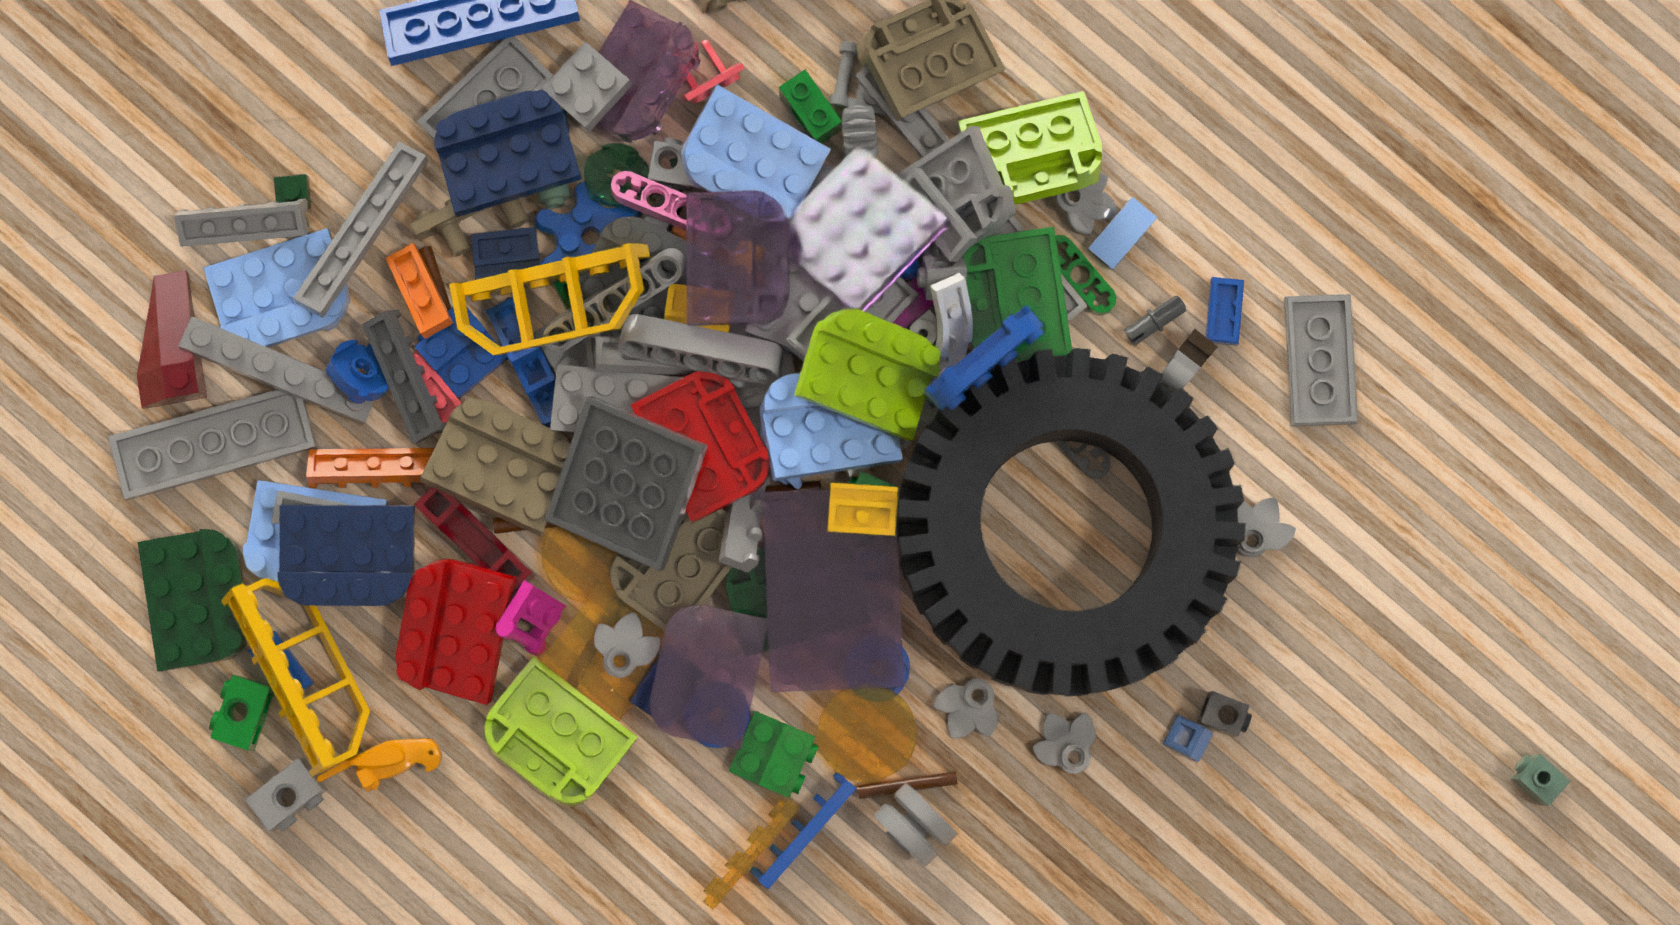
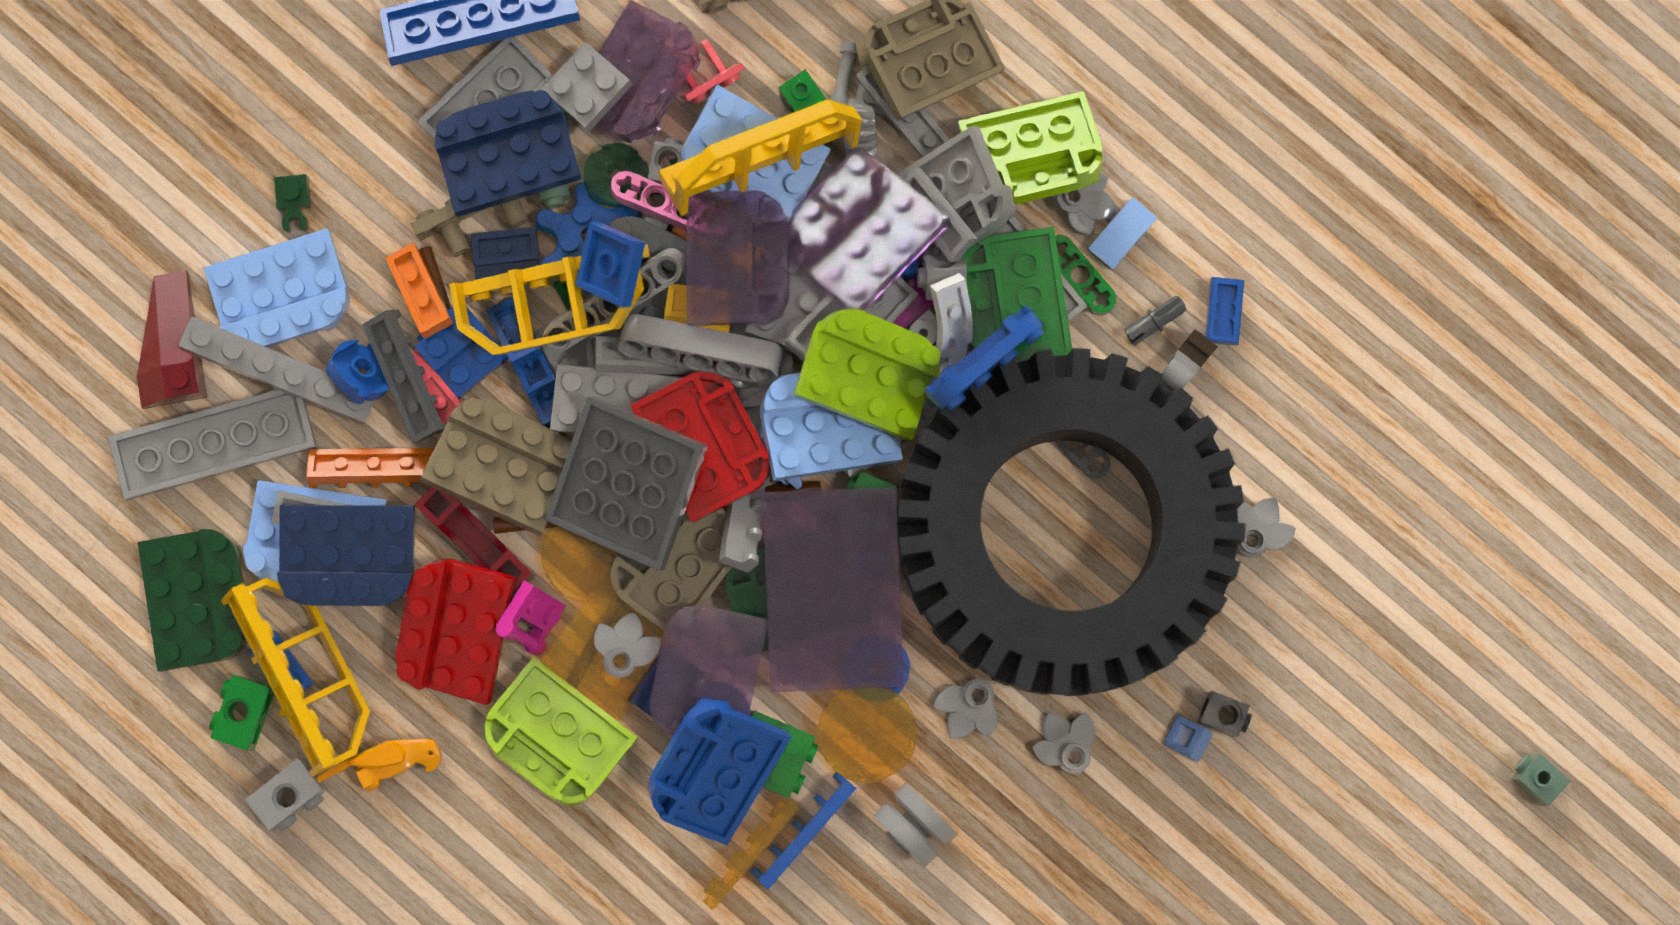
light grey hinge [174,199,309,247] -> none
light grey plate [293,142,428,318] -> none
yellow plate [828,483,898,536] -> none
reddish brown bar [857,771,957,799] -> none
light grey tile [1284,294,1358,427] -> none
none -> blue plate [575,222,645,307]
none -> blue plate [648,698,791,845]
none -> yellow plate [659,99,862,216]

